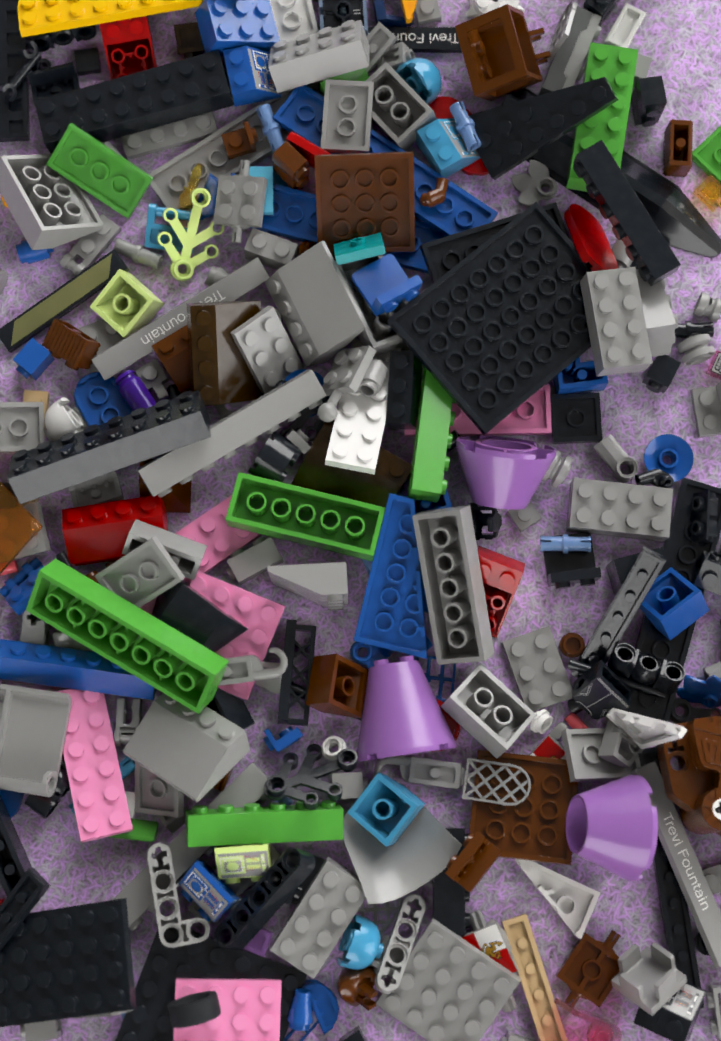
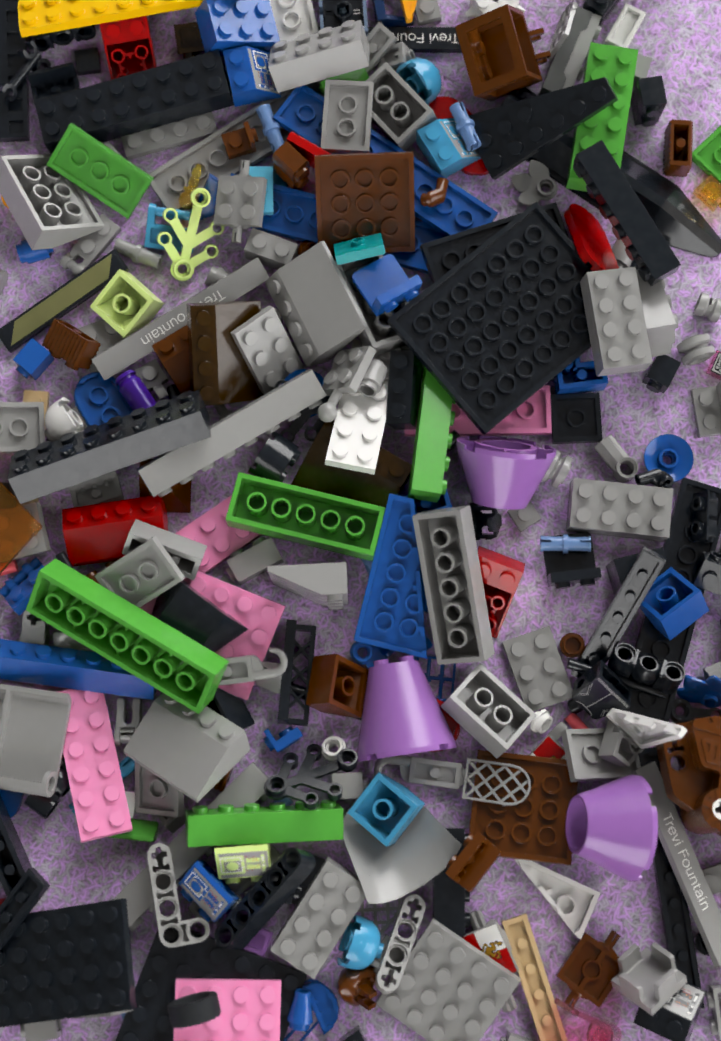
light grey plate [285,428,311,454] -> none
black pin [675,321,714,339] -> none

